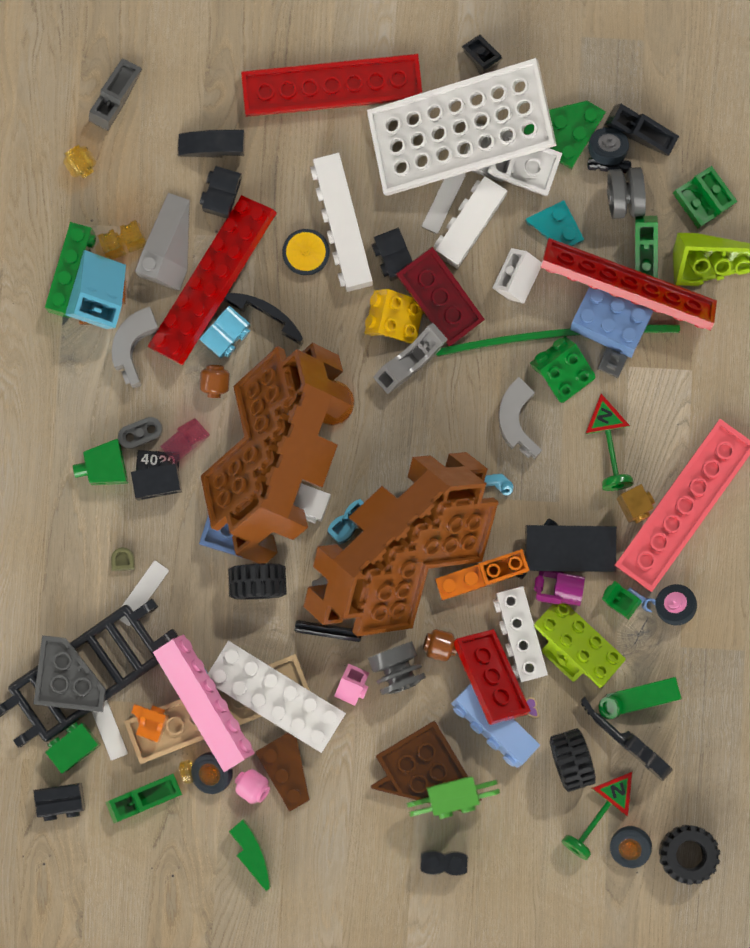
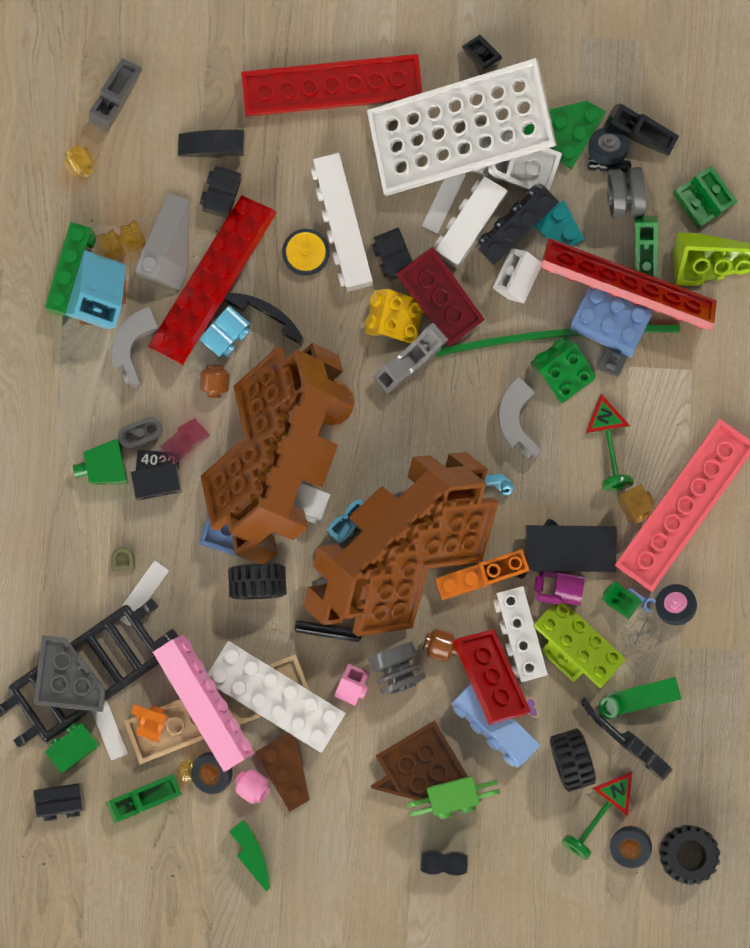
none -> black brick [475,183,559,265]

